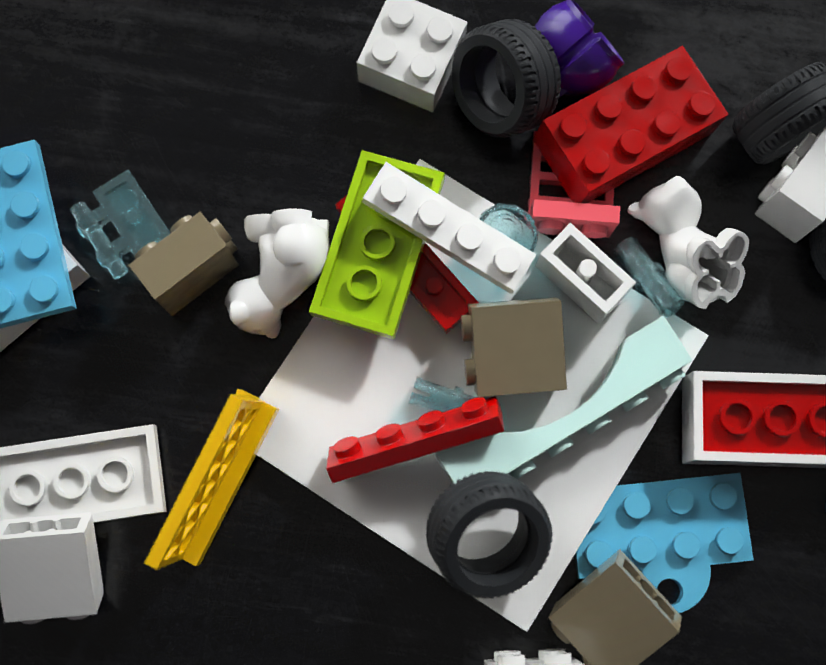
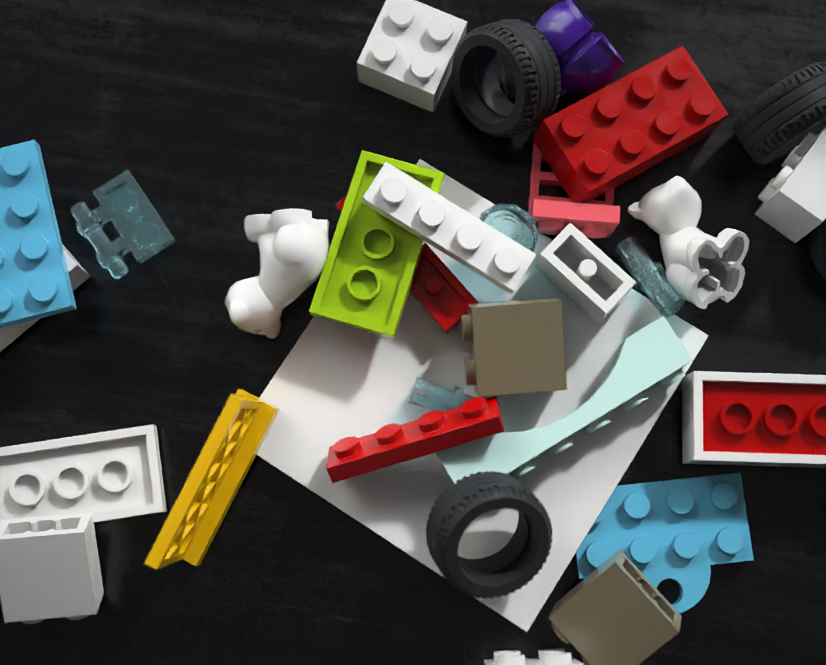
dark tan brick [128,212,239,316] -> none

